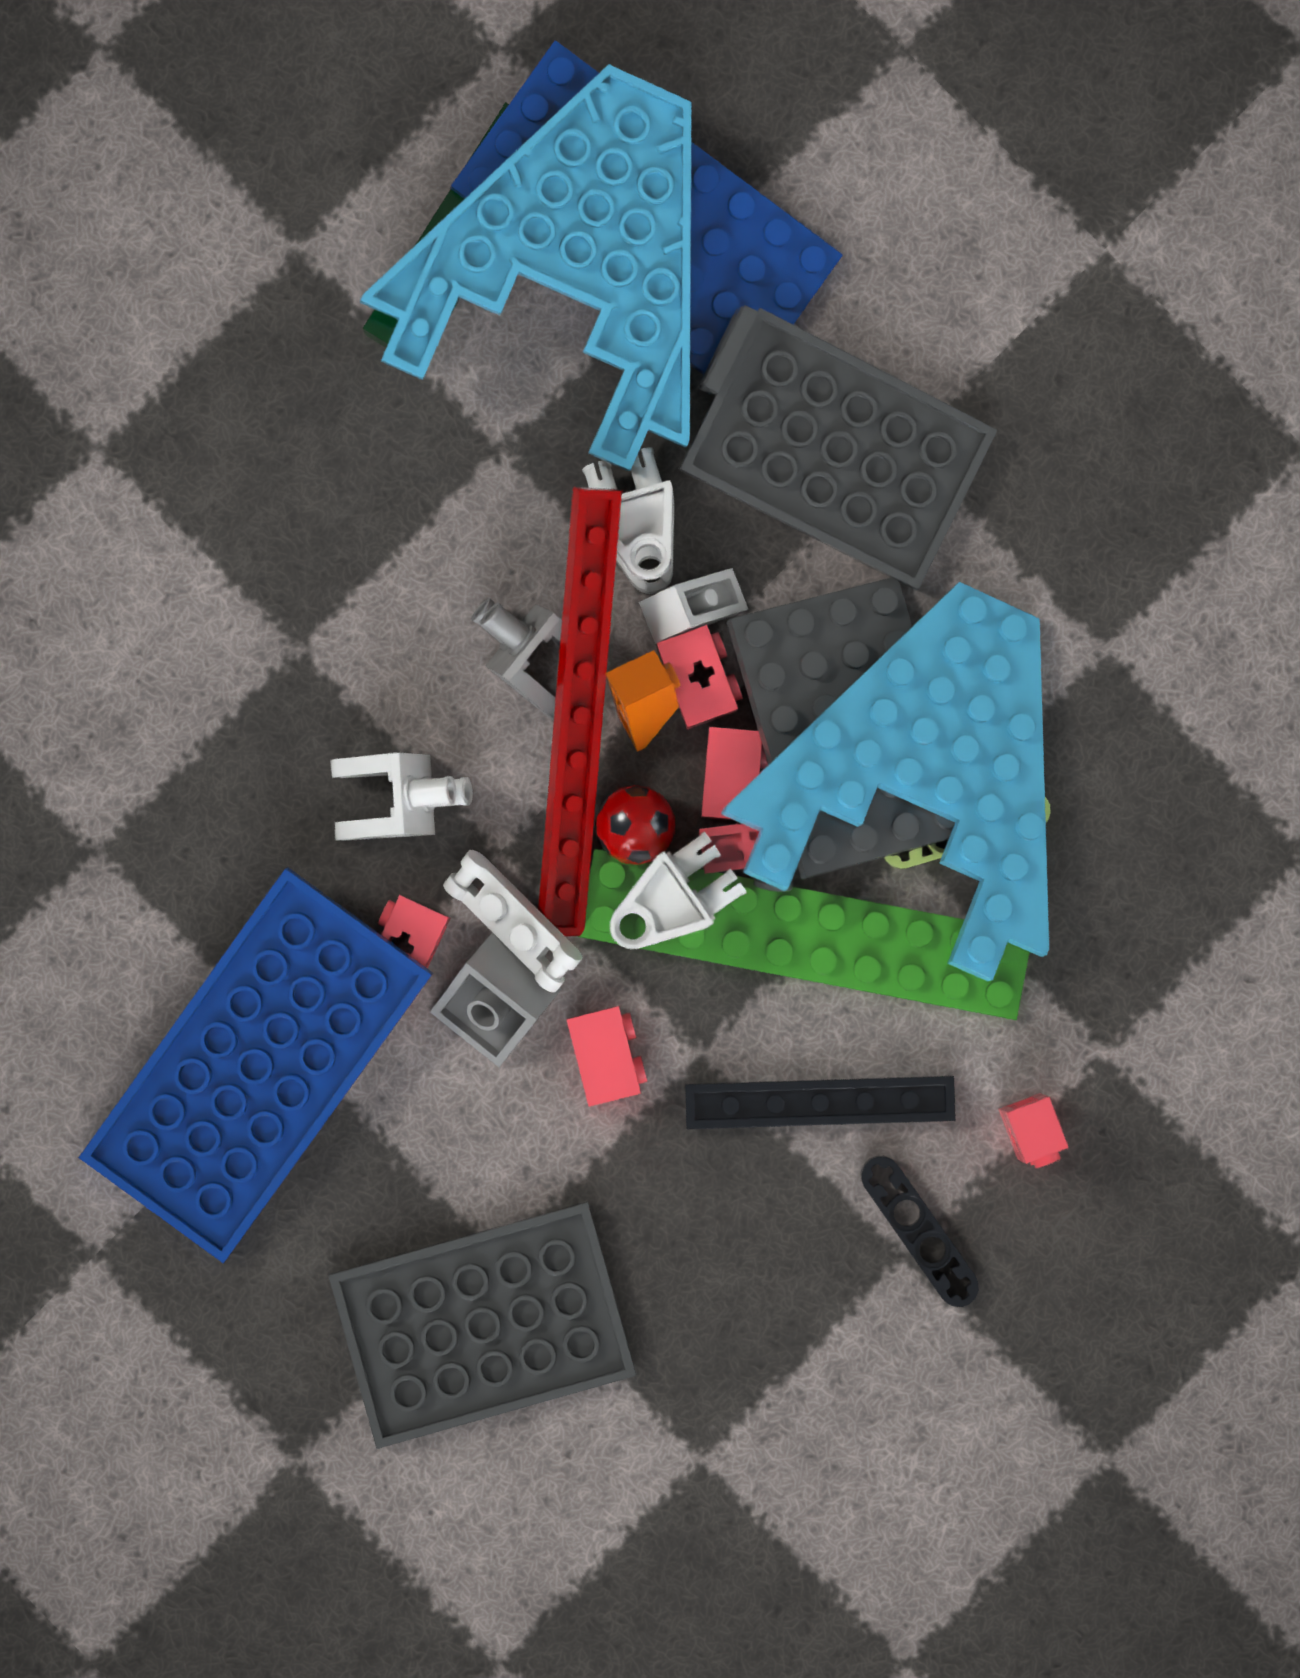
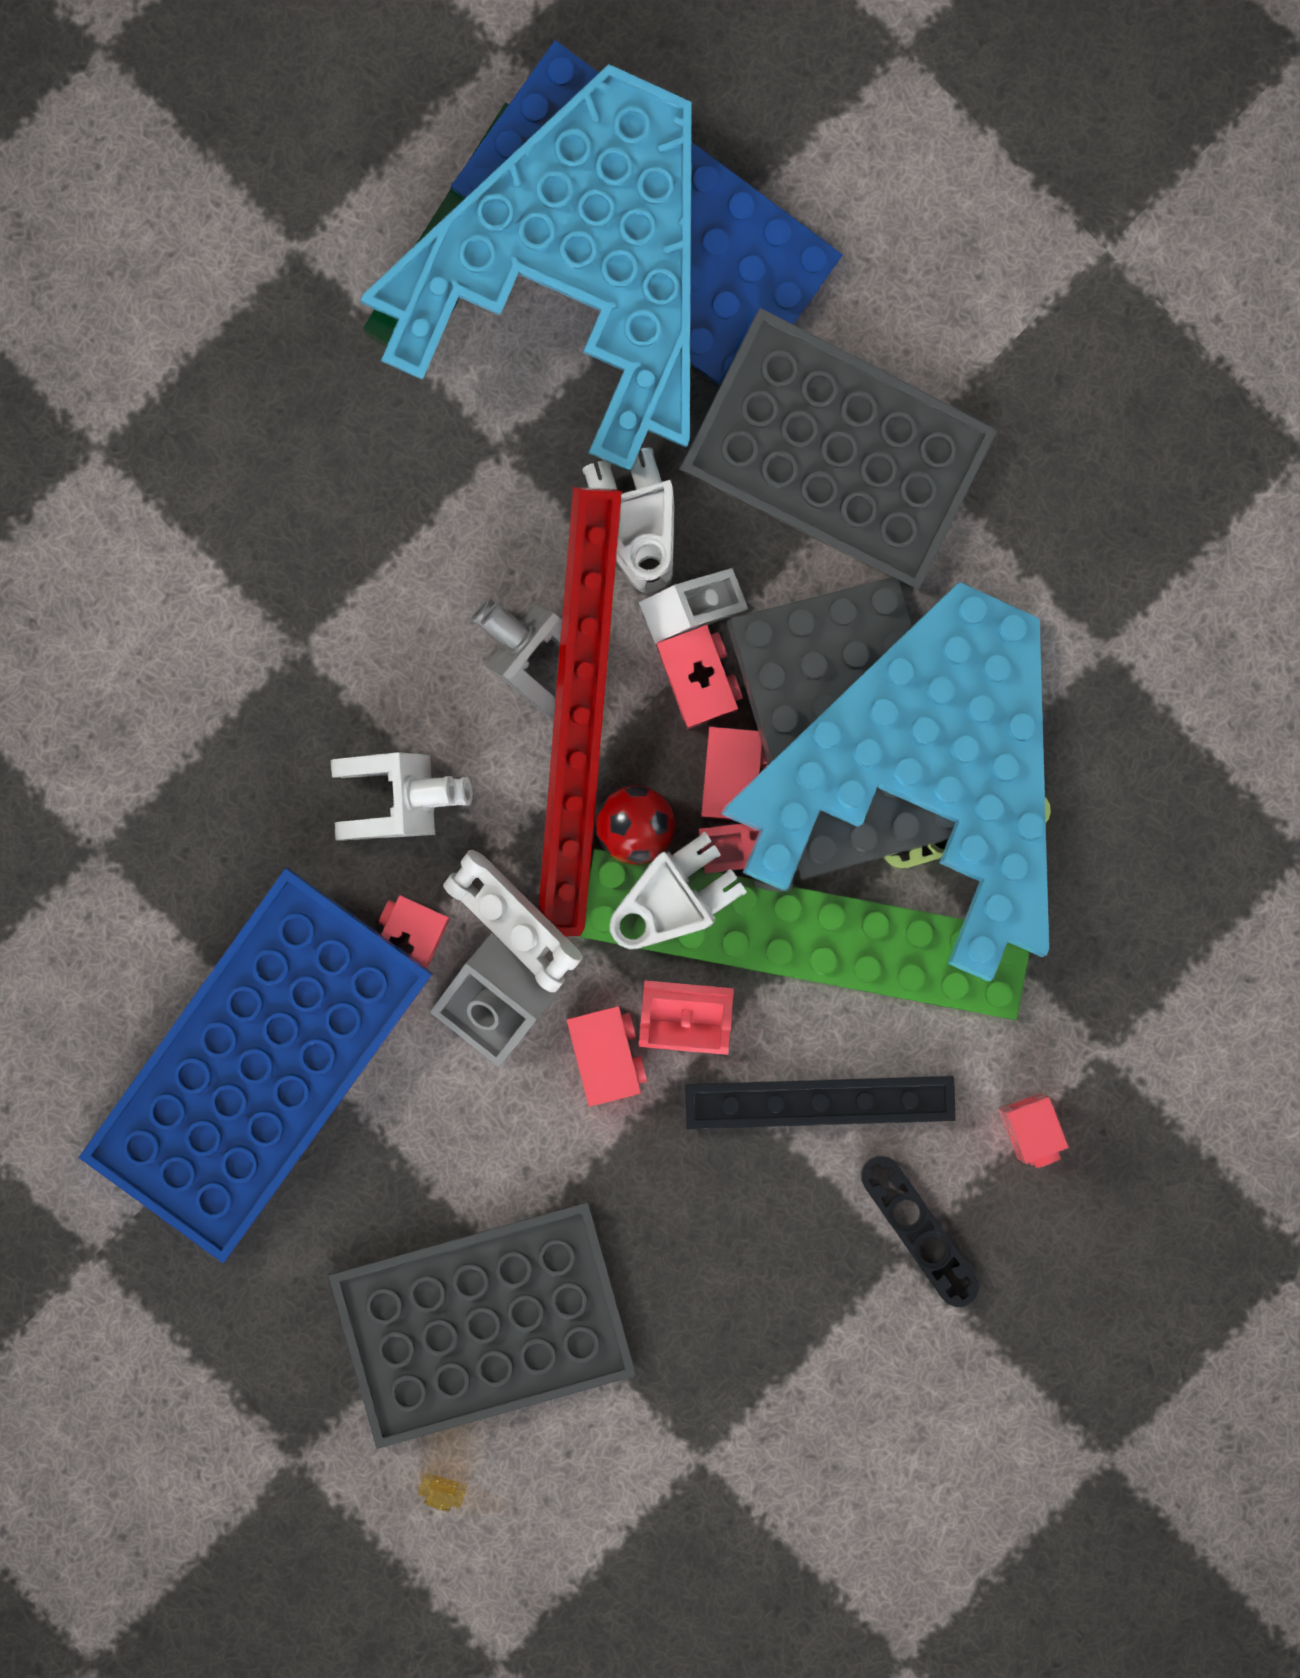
orange slope [605,650,681,752] -> none
dark grey tile [698,305,759,396] -> none
none -> clear yellow plate [417,1472,468,1511]
none -> coral hinge [639,980,734,1055]

